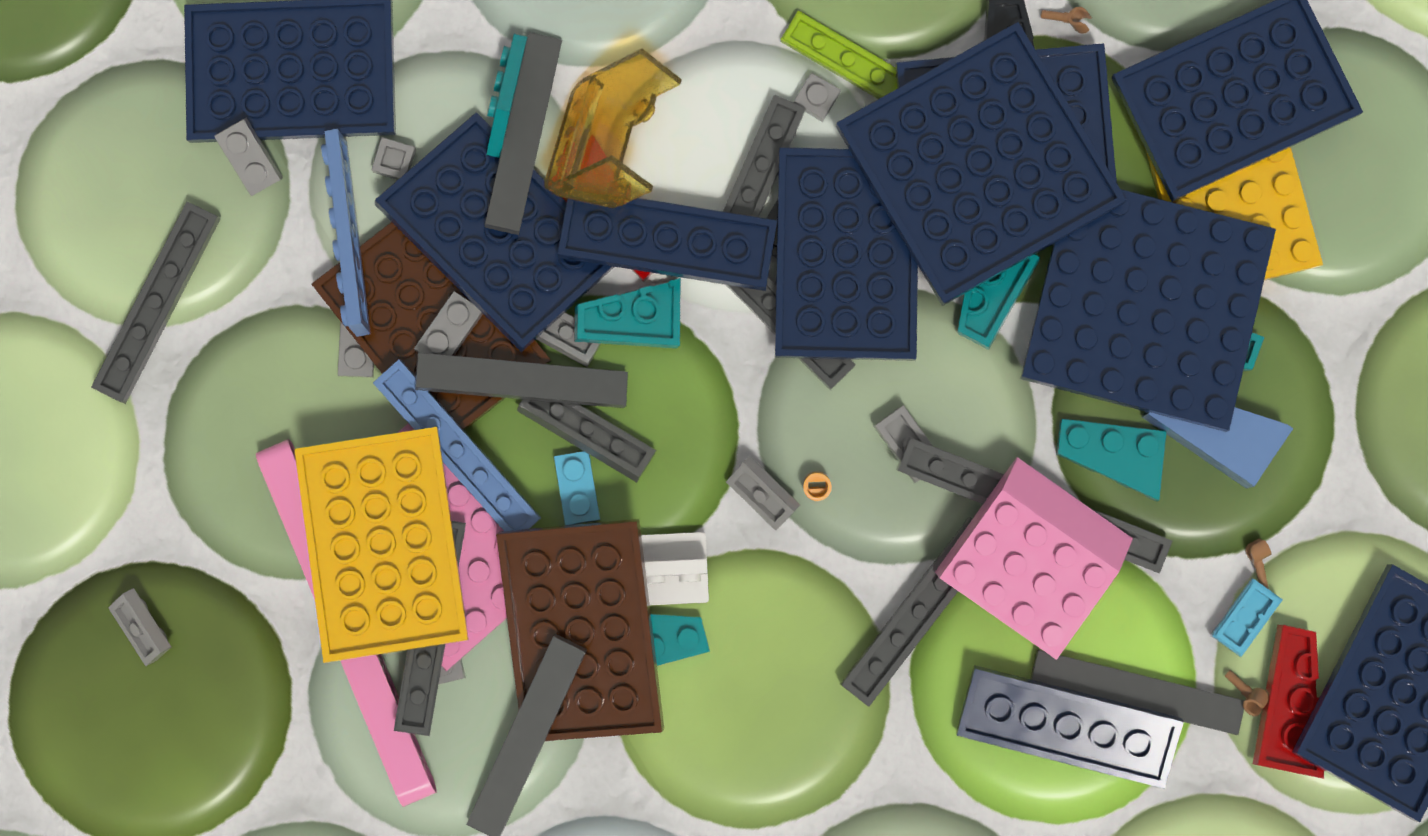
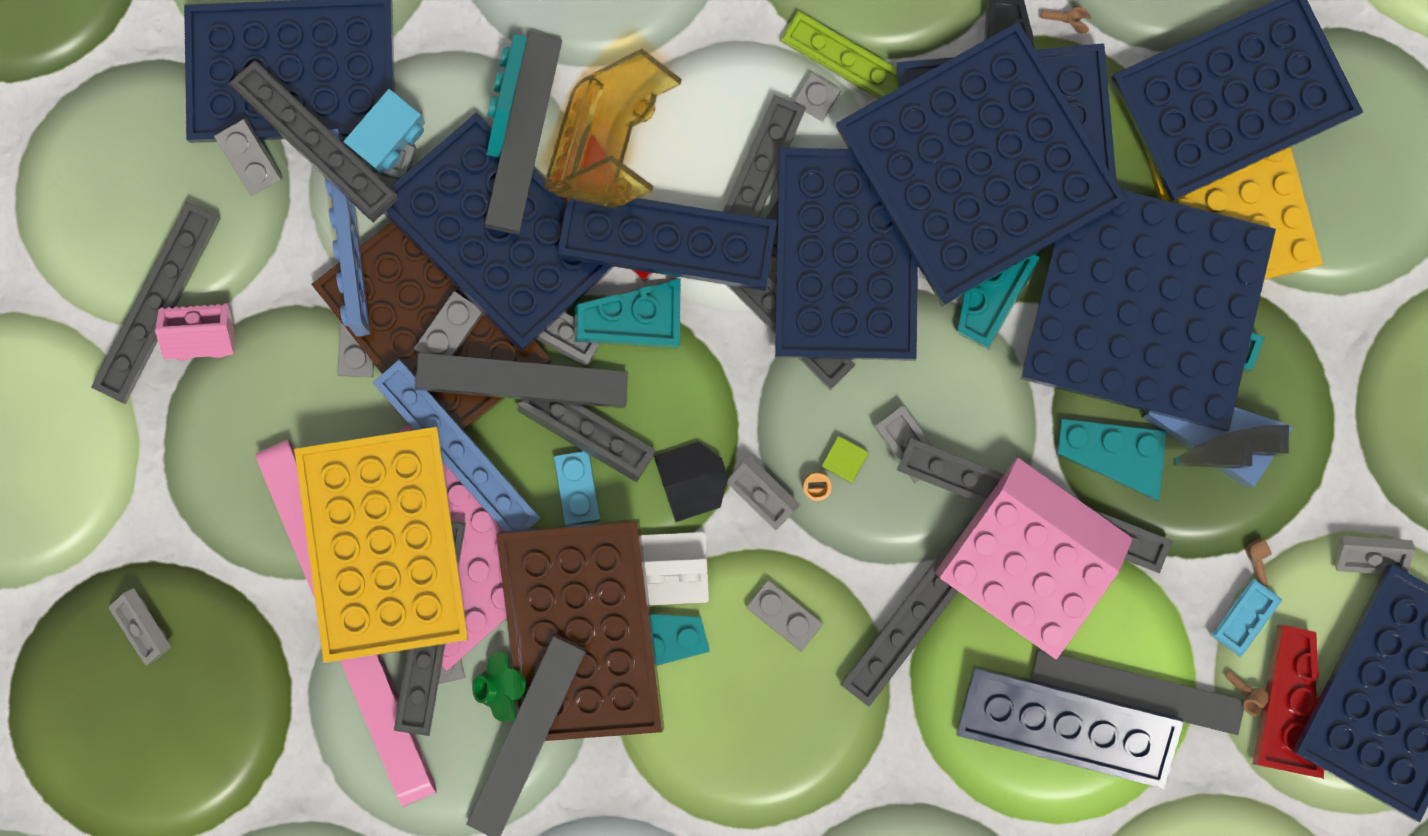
none -> bright pink brick [155,303,236,361]
none -> dark grey tile [229,60,399,223]
none -> medium azure brick [343,89,425,175]
none -> green plate [472,651,526,722]
none -> black slope [654,441,728,522]
none -> light grey plate [746,580,823,652]
none -> lime tile [821,436,869,484]
none -> clear smoke slope [1173,425,1289,469]
none -> light grey plate [1334,535,1415,574]

